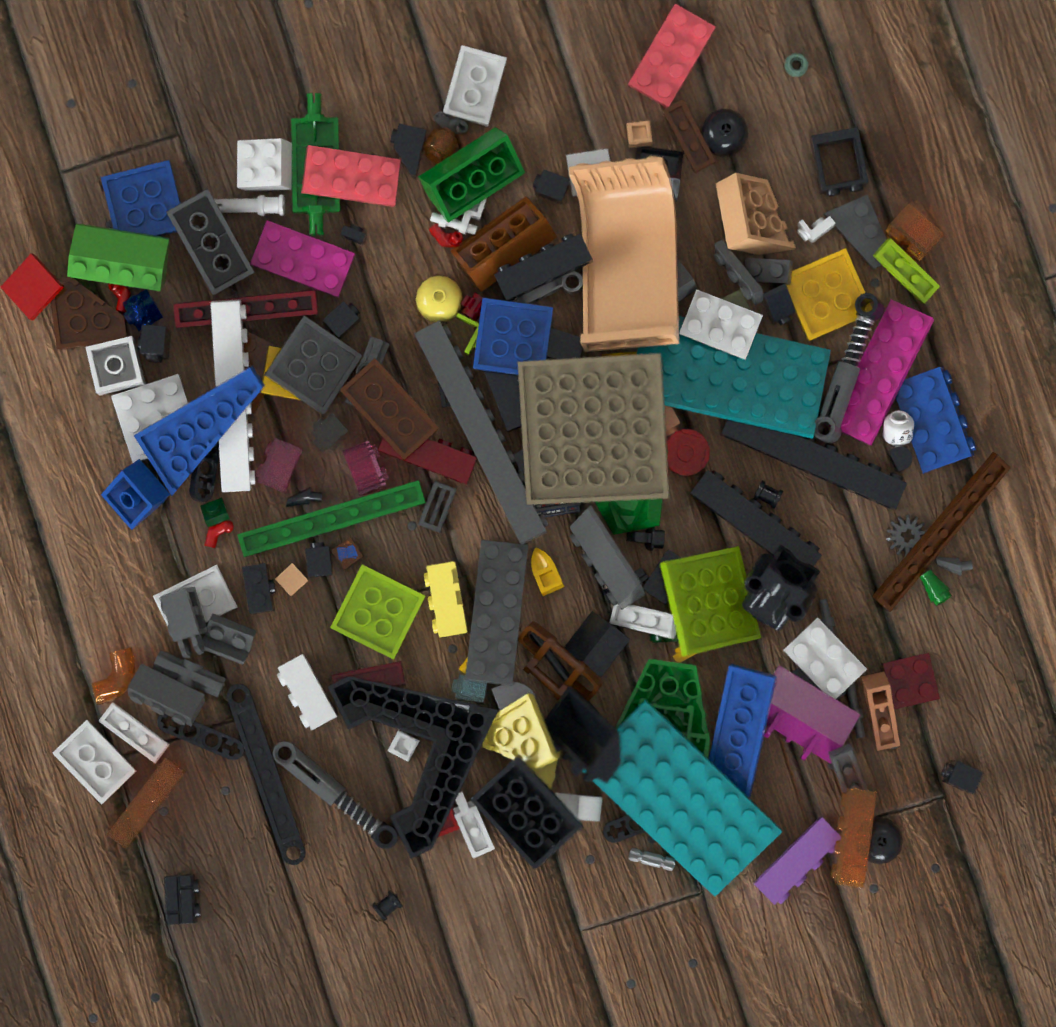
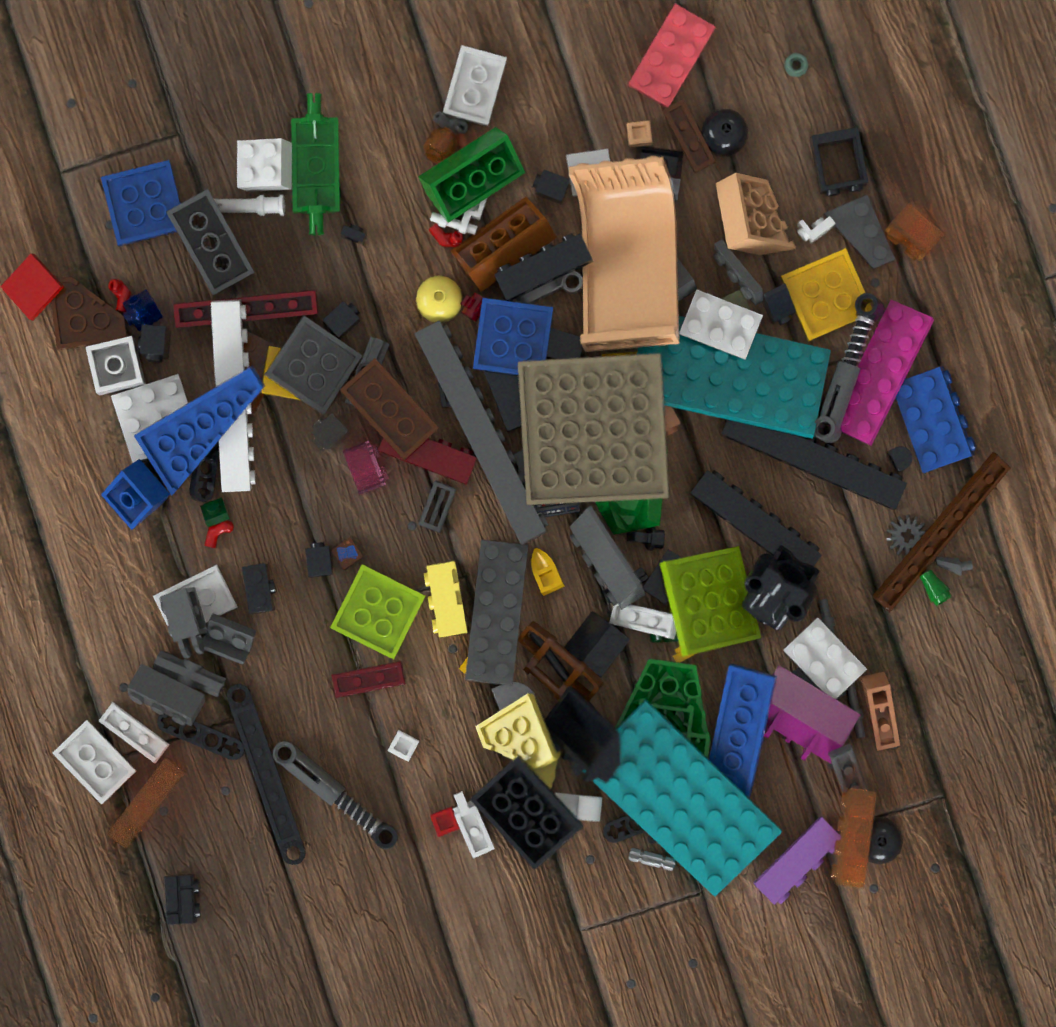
bright green slope [67,223,170,291] -> none
clear orange cylinder [91,647,136,705] -> none
green plate [237,480,426,557] -> none
dark pink plate [250,220,355,298] -> none
clear pink brick [255,438,303,494] -> none
light nougat tile [275,563,309,596] -> none
white brick [276,654,338,730] -> none
black bar [286,487,323,507] -> none
coral plate [301,145,401,207] -> none
black wedge [328,676,498,859] -> none
black bush [372,890,403,921] -> none
black slope [390,123,427,179] -> none
clear light blue brick [452,674,487,703] -> none
lime bracket [456,313,479,356] -> none
red tile [667,429,710,476] -> none
dark grey plate [744,258,793,285] -> none
black bush [753,480,783,509] -> none
lime plate [873,238,940,304] -> none
dark red plate [882,653,940,709] -> none
white head [883,410,914,447] -> none
black brick [941,760,984,794] -> none

